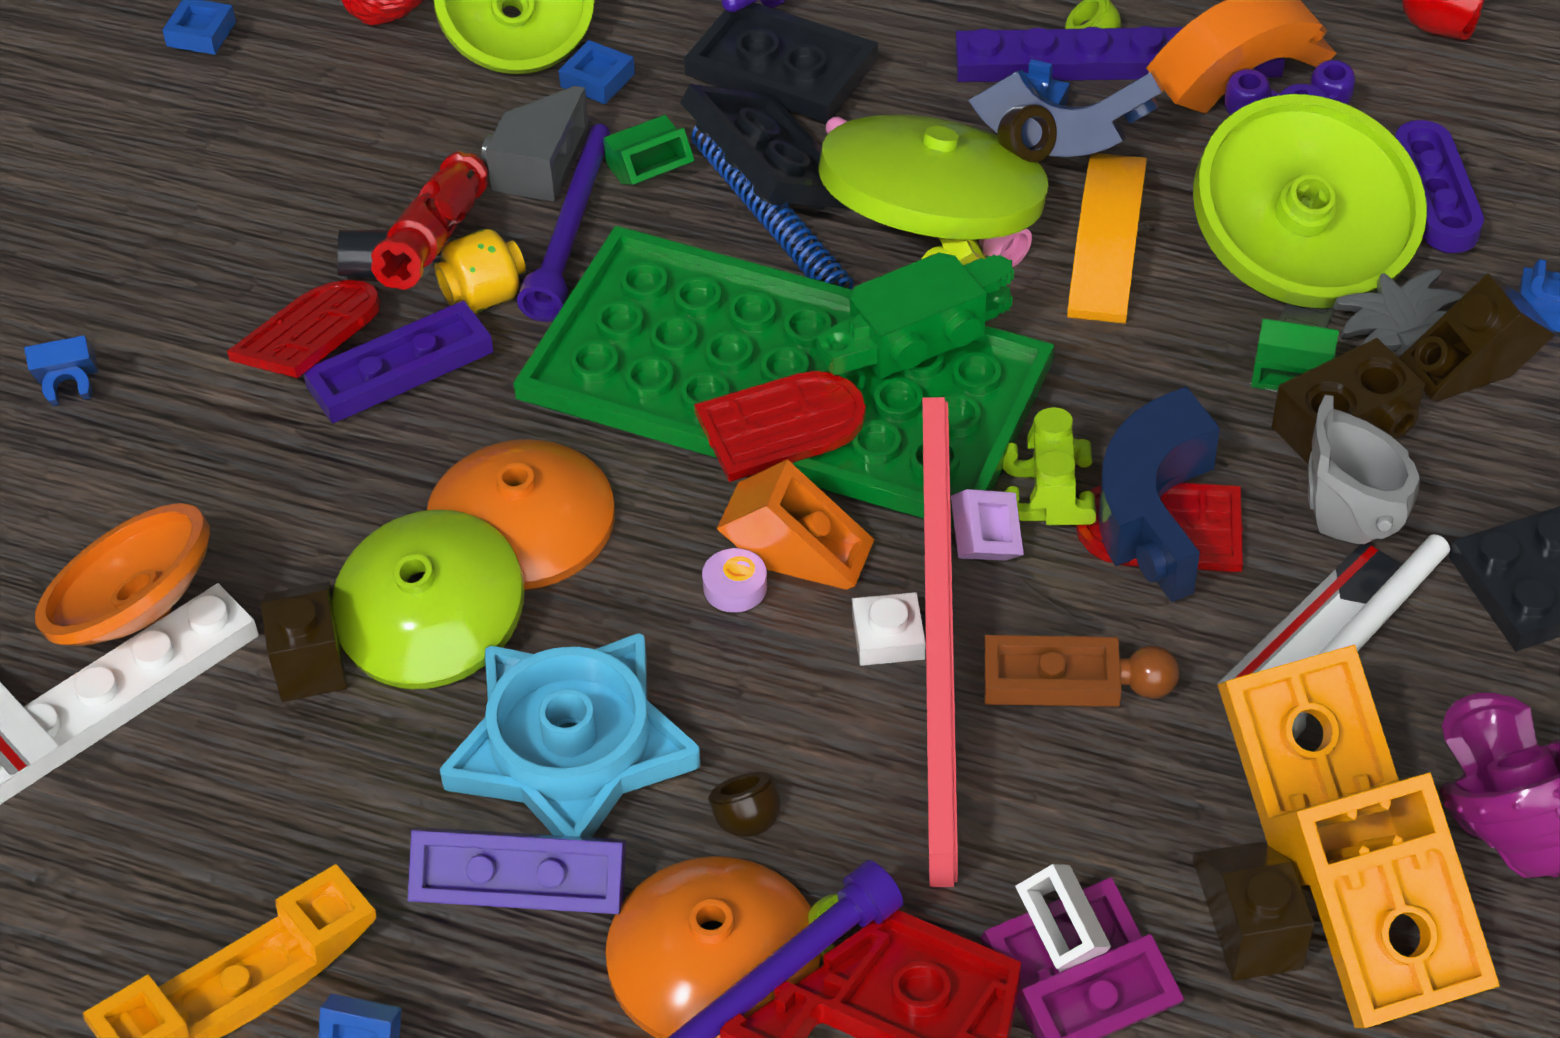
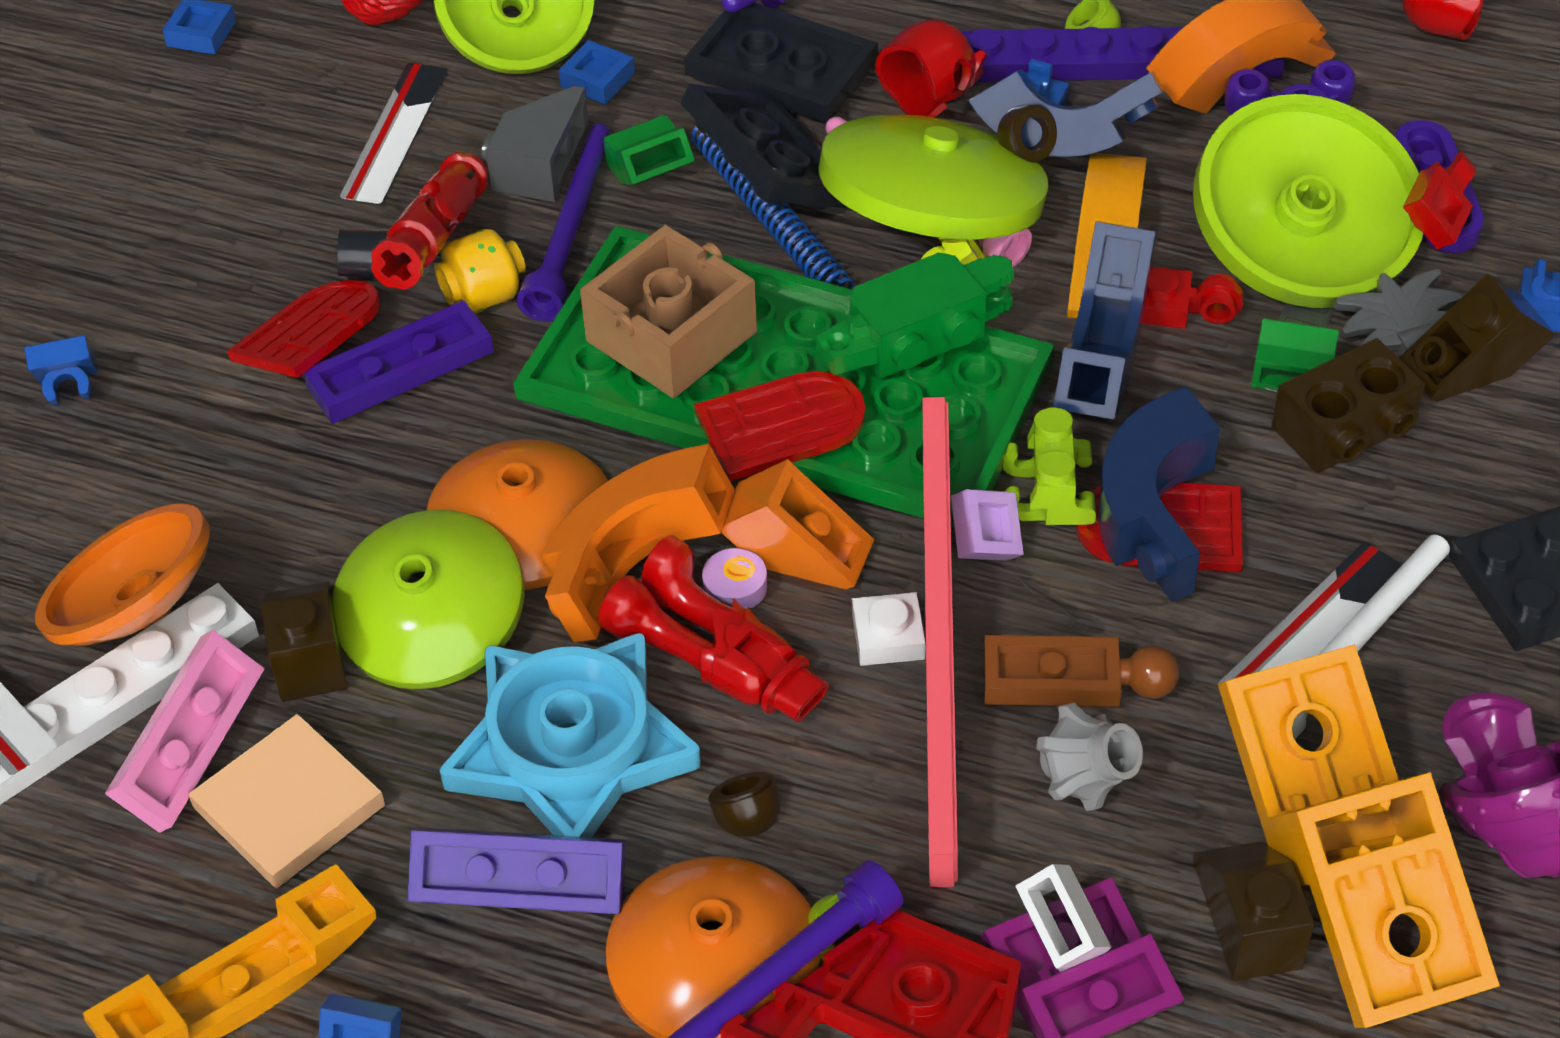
light grey helmet [1308,395,1420,544] -> none
none -> bright pink plate [105,629,265,833]
none -> light nougat tile [188,714,385,889]
none -> sticker [340,63,447,204]
none -> orange arch [541,444,735,643]
none -> medium nougat brick [580,224,757,399]
none -> red piece [598,535,829,723]
none -> red helmet [875,19,987,117]
none -> light grey rock [1036,703,1143,811]
none -> dark blue arch [1053,221,1157,419]
none -> red plate [1142,267,1244,329]
none -> red plate [1403,151,1476,250]

